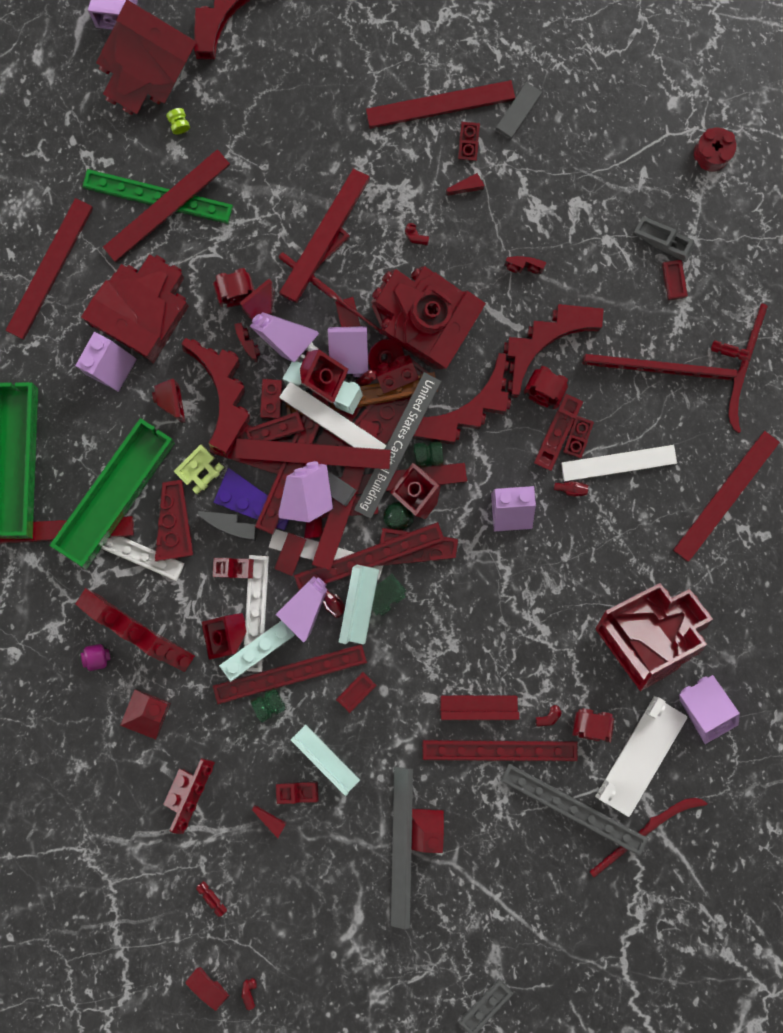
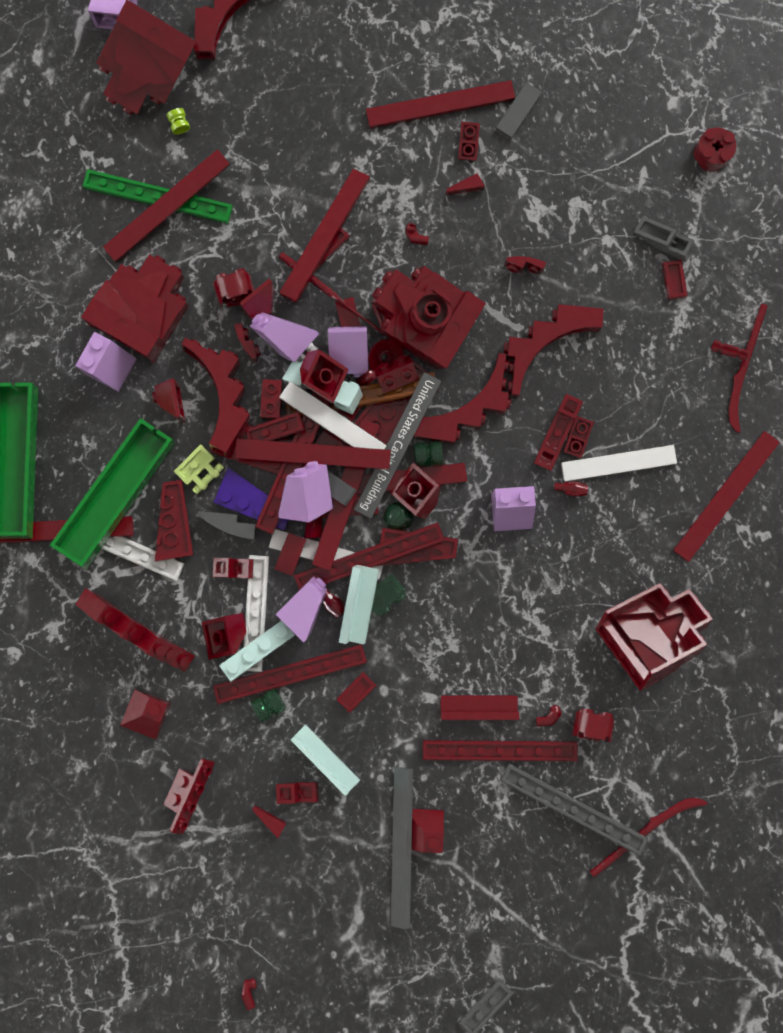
dark red tile [5,198,93,340] -> none
magenta head [80,644,110,671] -> none
dark red slope [185,967,230,1011] -> none
dark red axle [196,881,227,917] -> none
dark red brick [524,366,568,409] -> none
dark red tile [582,354,737,380] -> none
white bracket [595,696,687,817] -> none
lavender slope [679,675,740,744] -> none

